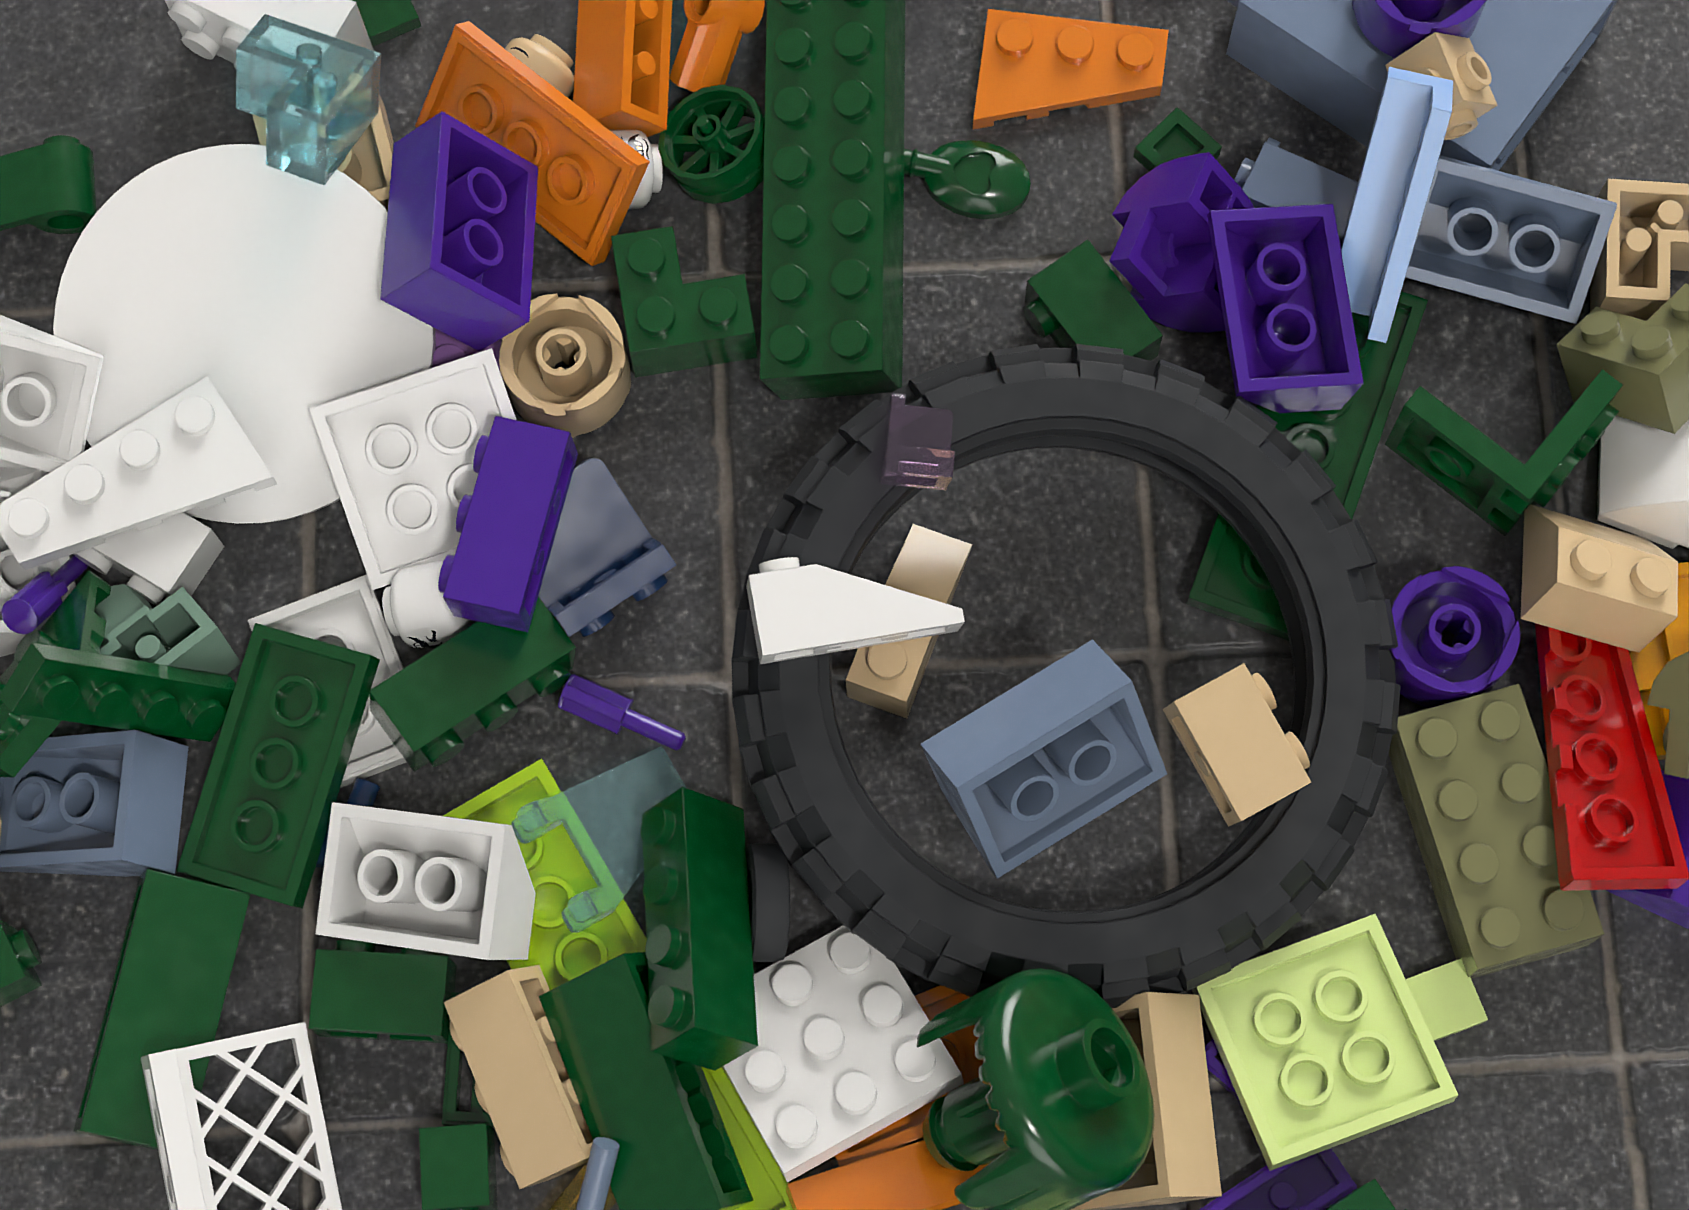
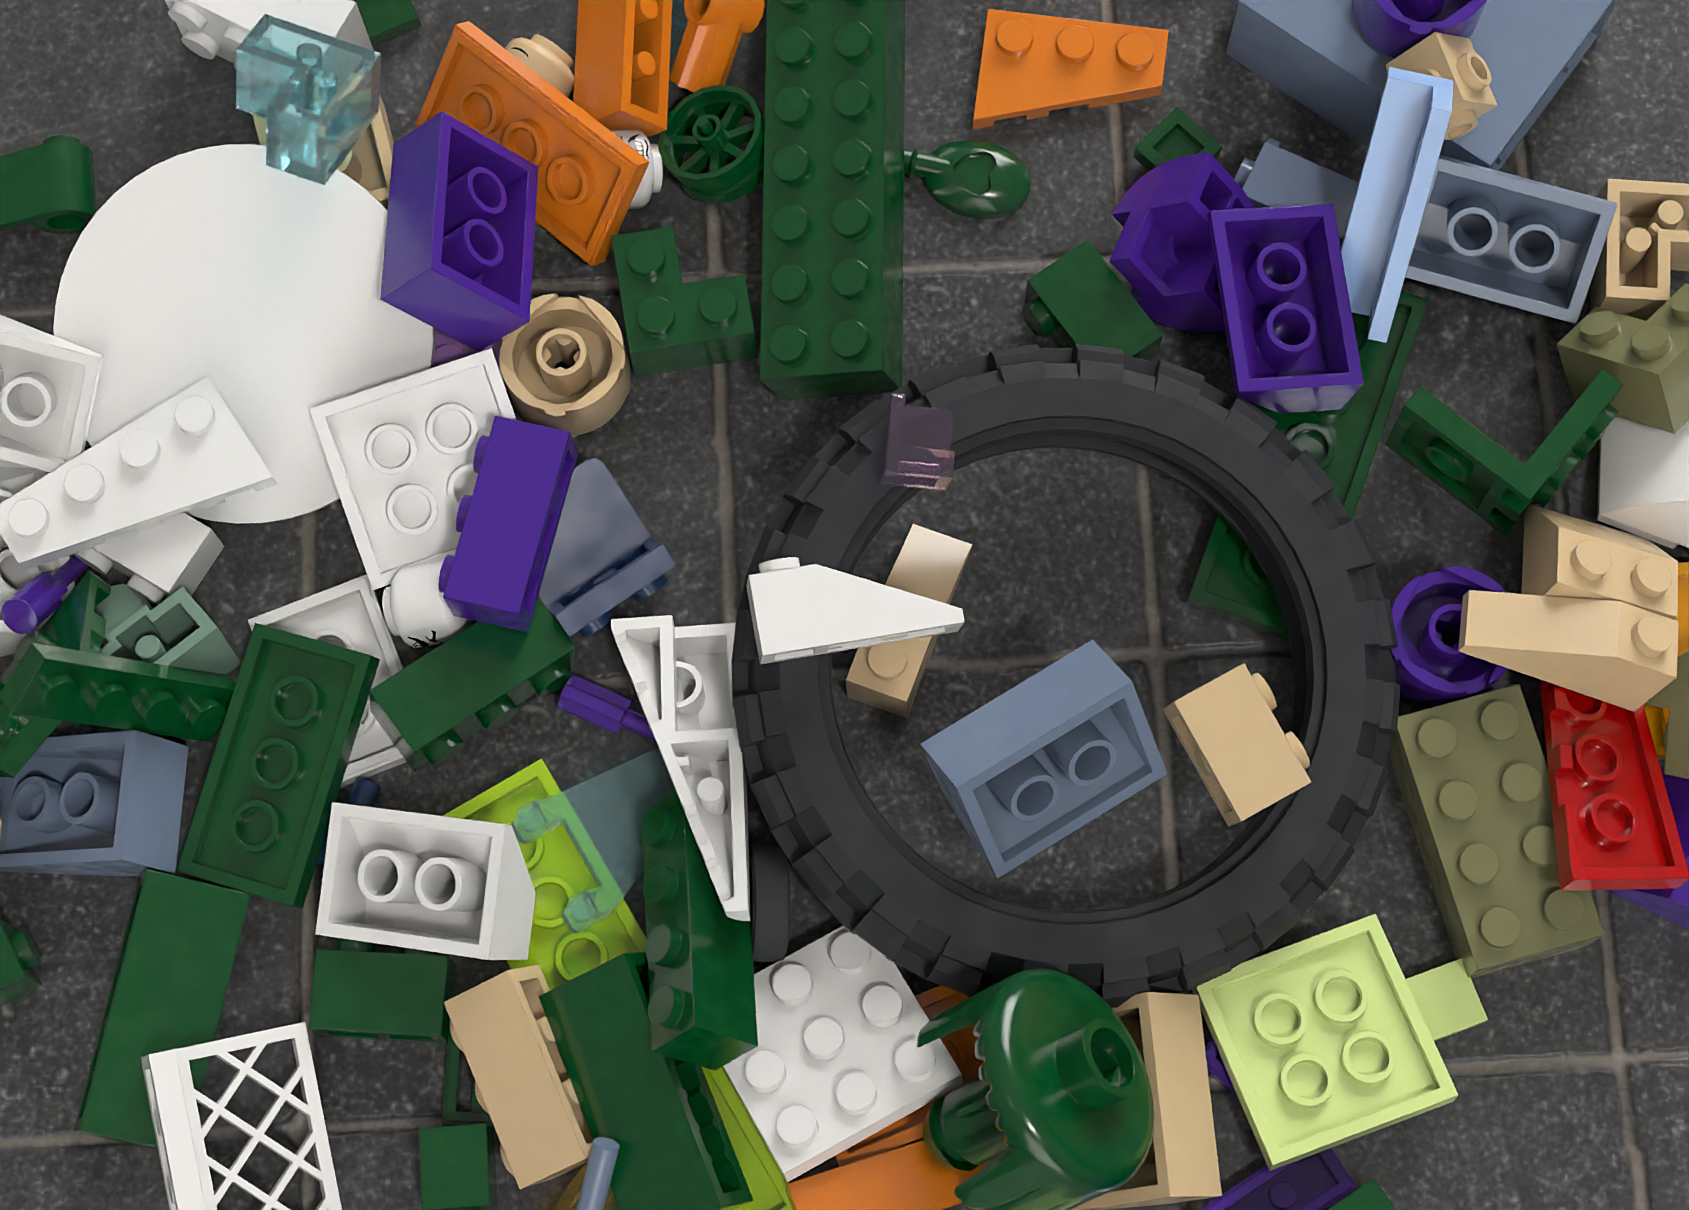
none -> white wedge [611,615,750,921]
none -> tan slope [1458,590,1679,712]

